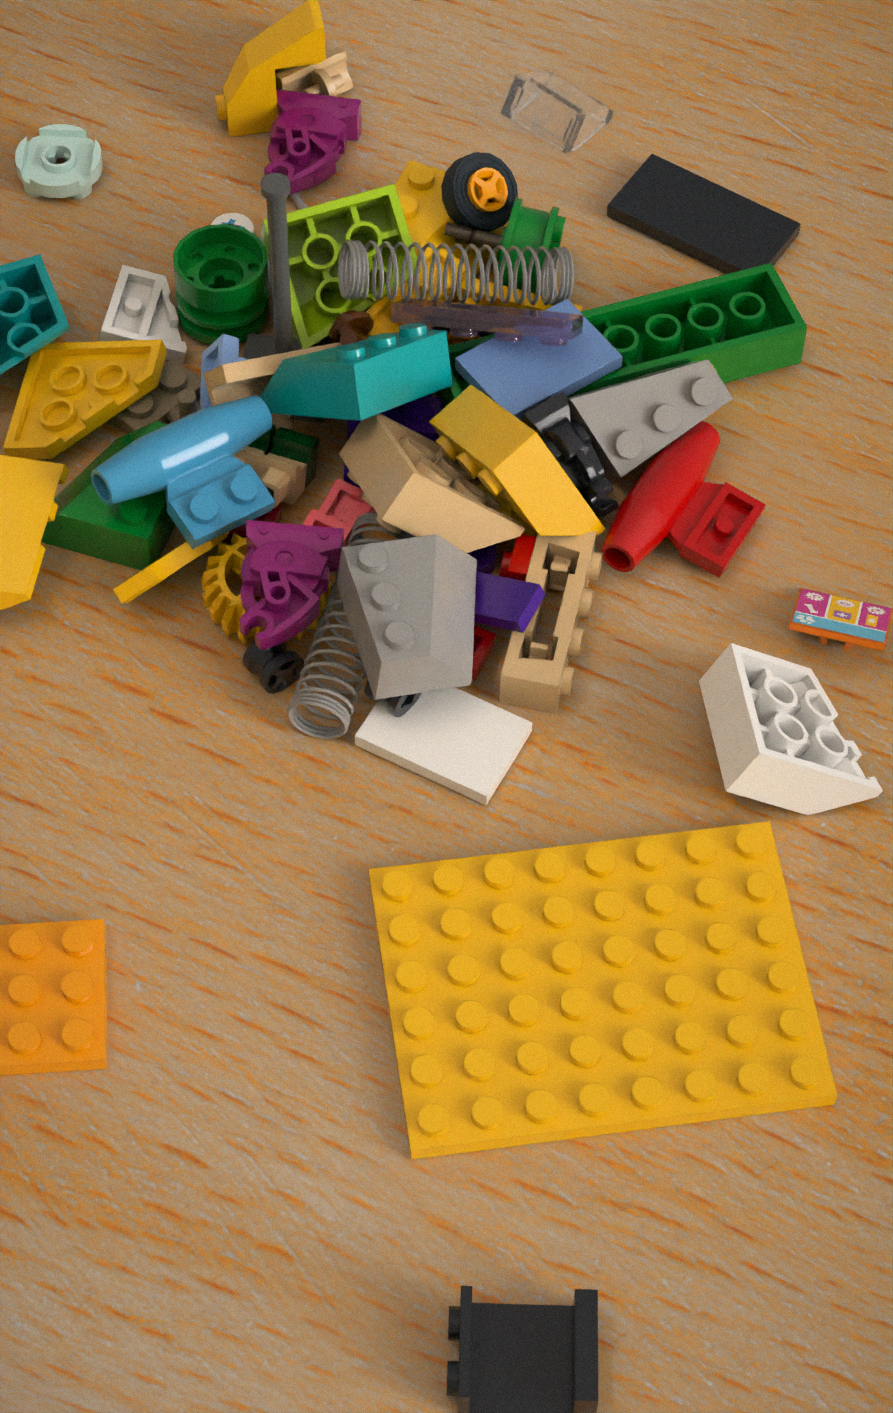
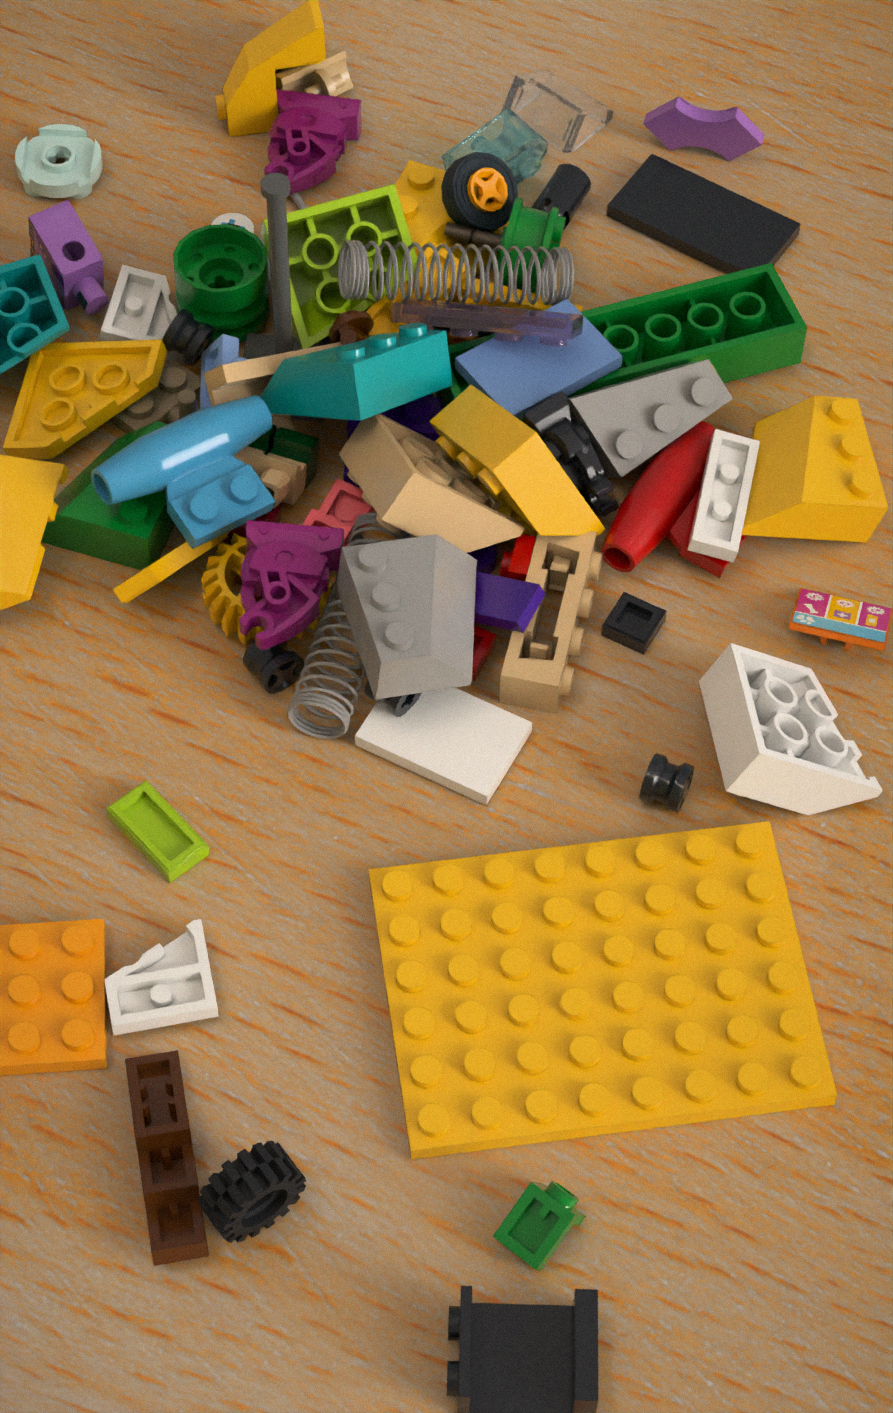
none -> medium lavender torso [28,200,109,314]
none -> white wing [104,919,219,1036]
none -> lime tile [106,780,210,883]
none -> reddish brown slope [125,1050,209,1266]
none -> black wheel [162,309,216,366]
none -> black tyre [198,1141,306,1243]
none -> clear light blue hinge [442,107,548,184]
none -> green bracket [493,1180,586,1270]
none -> black piece [531,164,591,231]
none -> black tile [601,592,667,655]
none -> black wheel [639,753,695,813]
none -> medium lavender tile [643,97,764,161]
none -> white plate [687,429,760,563]
none -> yellow wedge [742,396,889,543]

